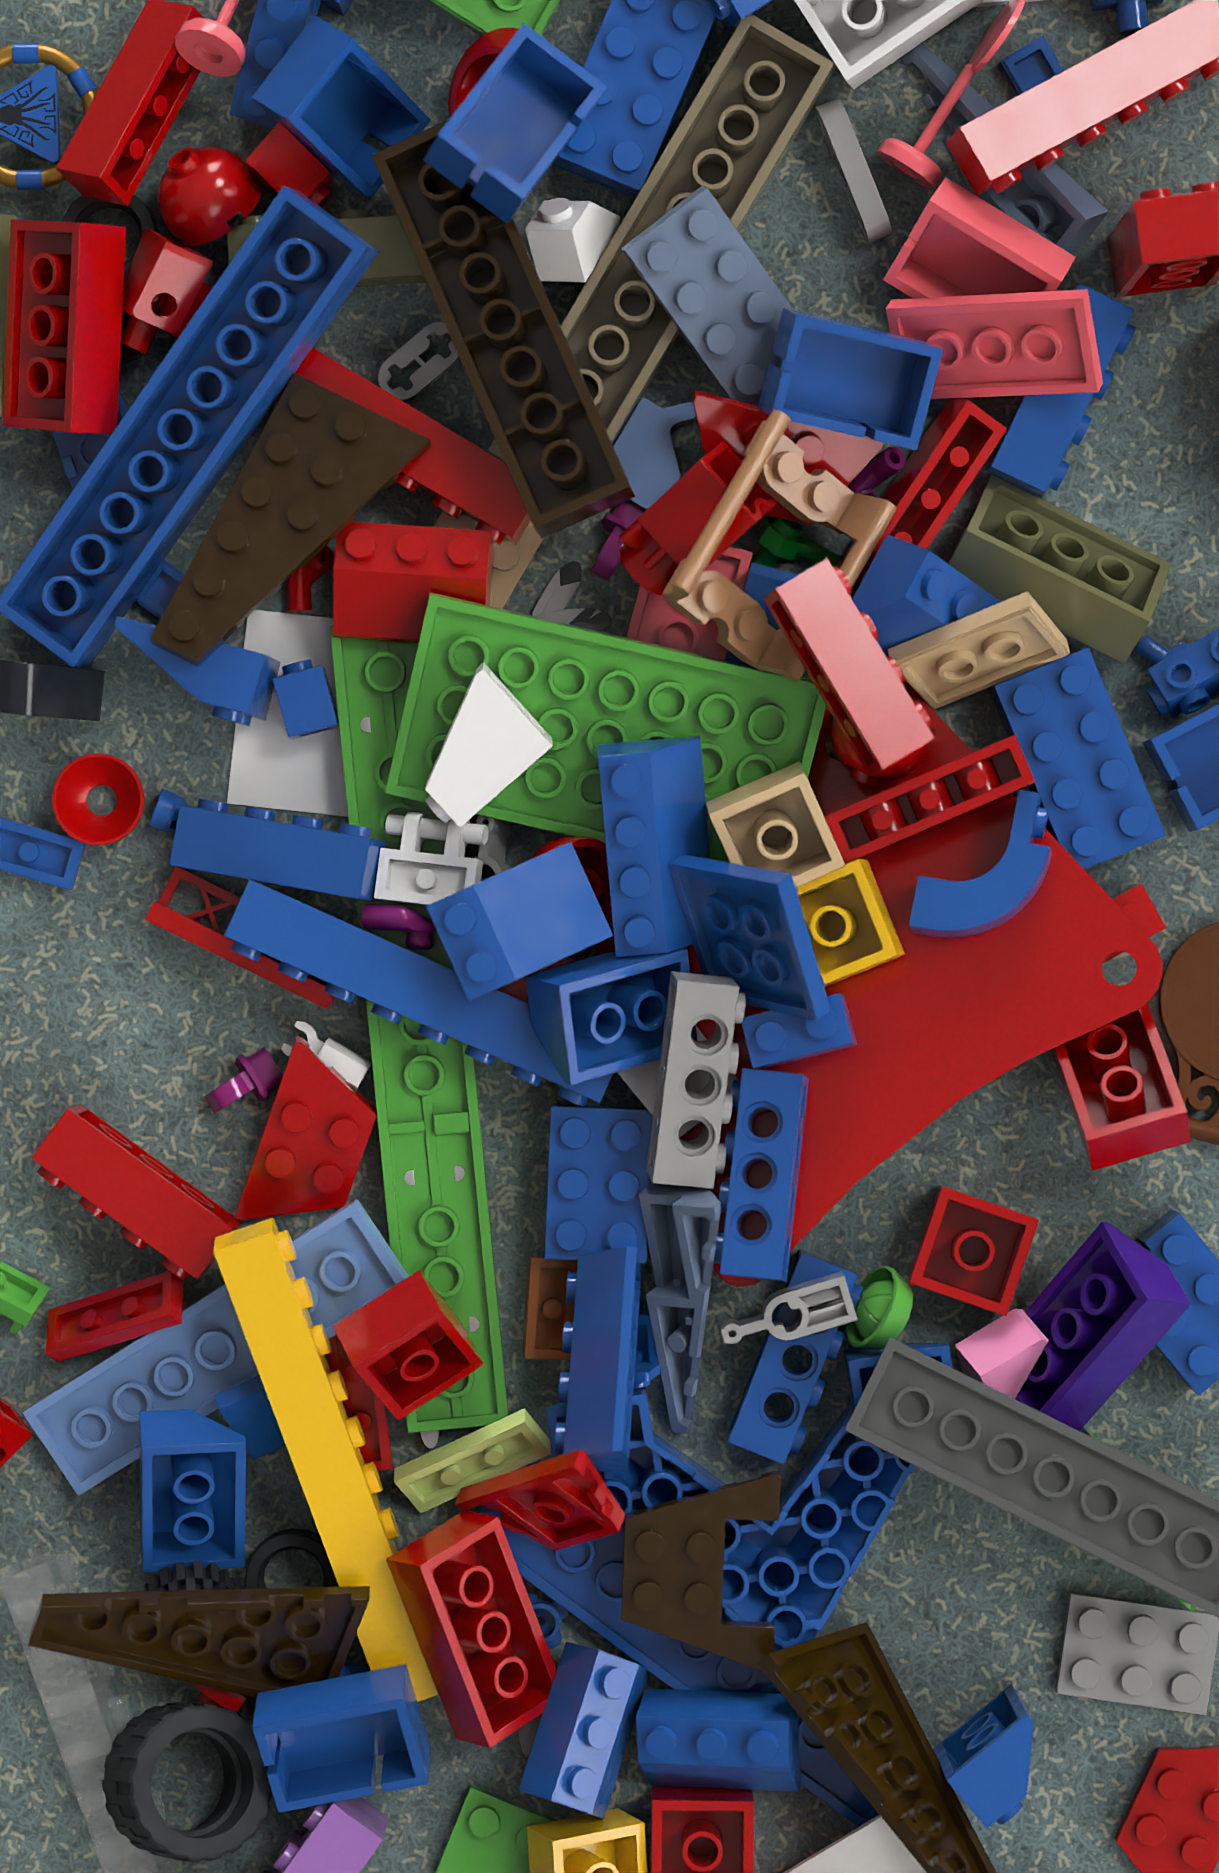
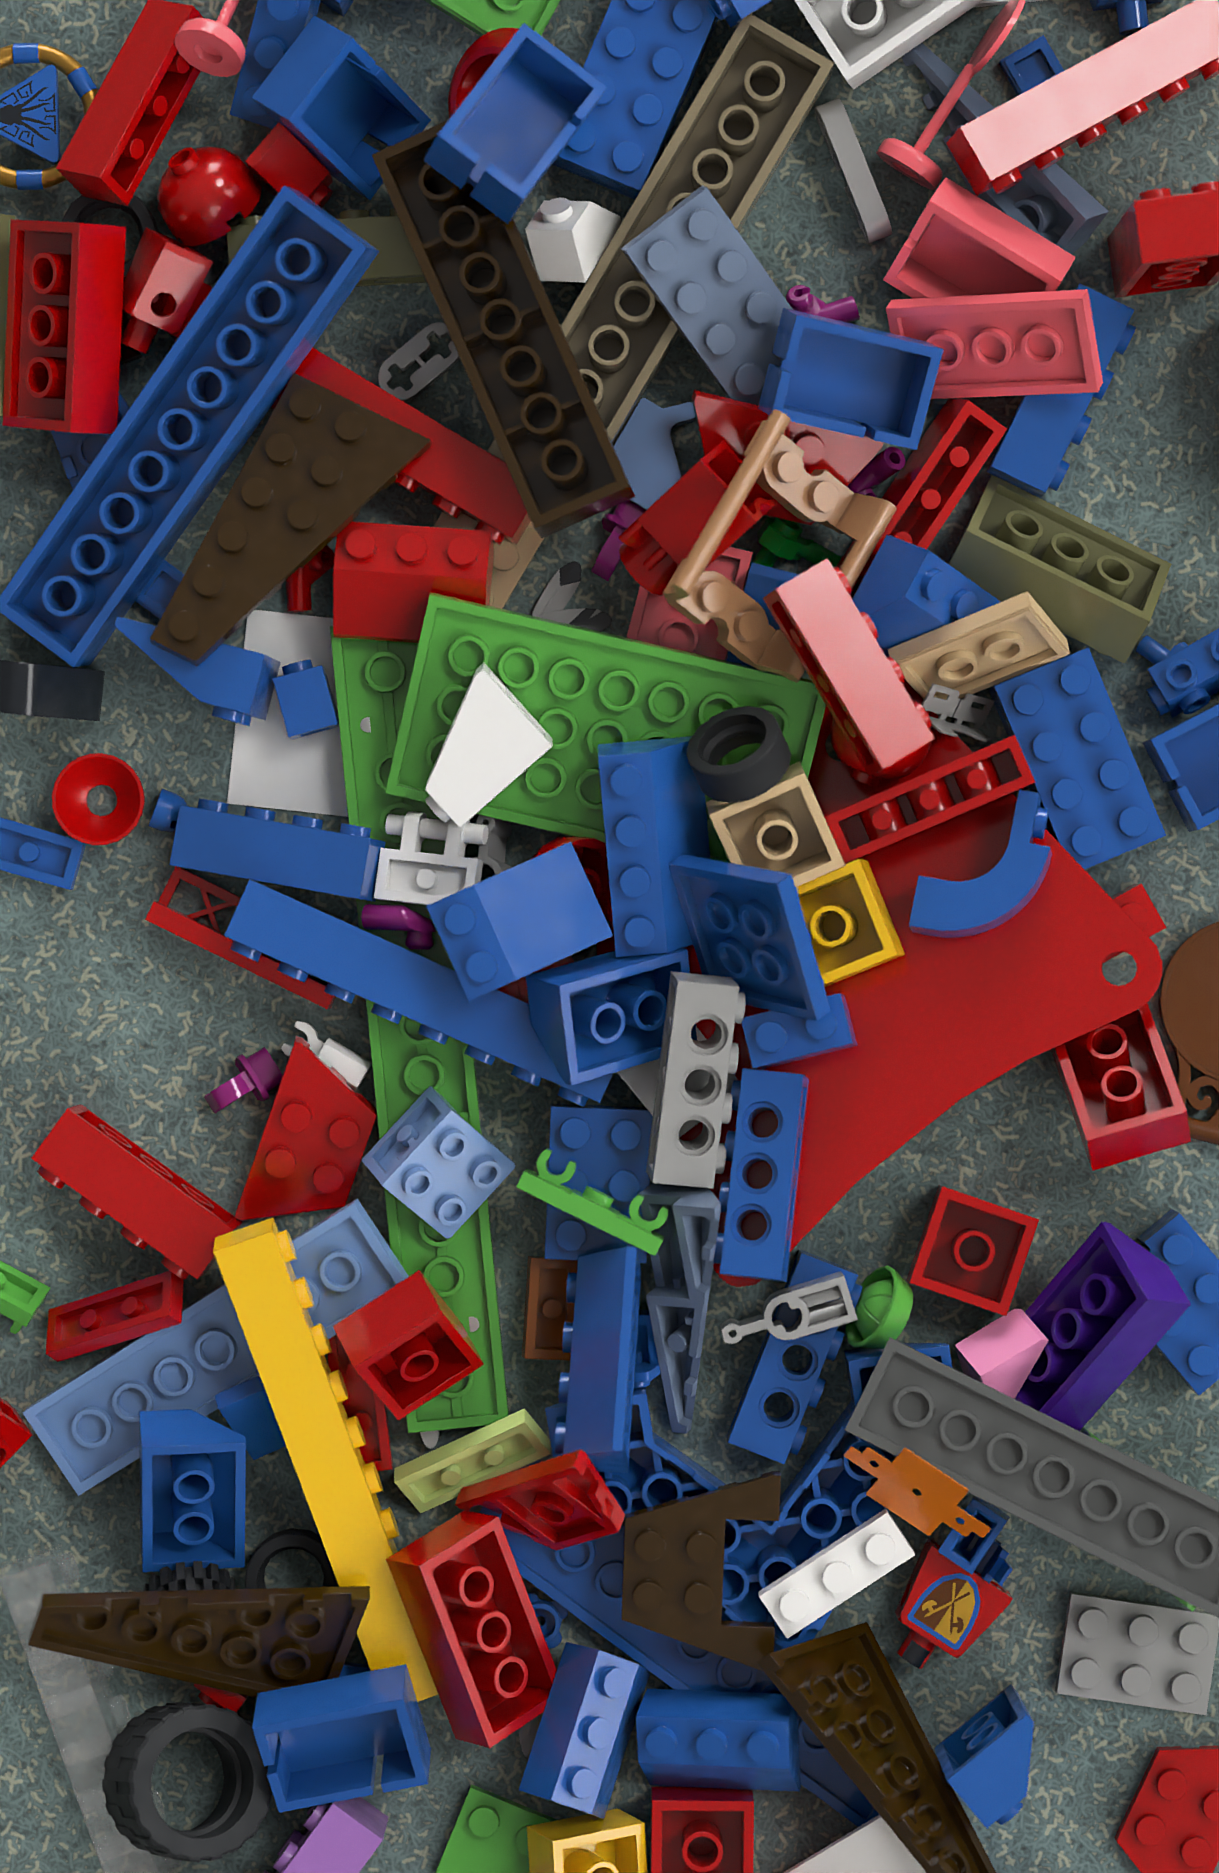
none -> medium blue bracket [361,1086,515,1239]
none -> bright green plate [516,1148,669,1256]
none -> black tyre [686,706,791,803]
none -> white plate [758,1508,915,1639]
none -> magenta arm [786,285,860,323]
none -> orange piece [844,1447,991,1538]
none -> torso [895,1538,1013,1669]
none -> light grey piece [922,683,994,742]
none -> blue piece [938,1496,1013,1586]

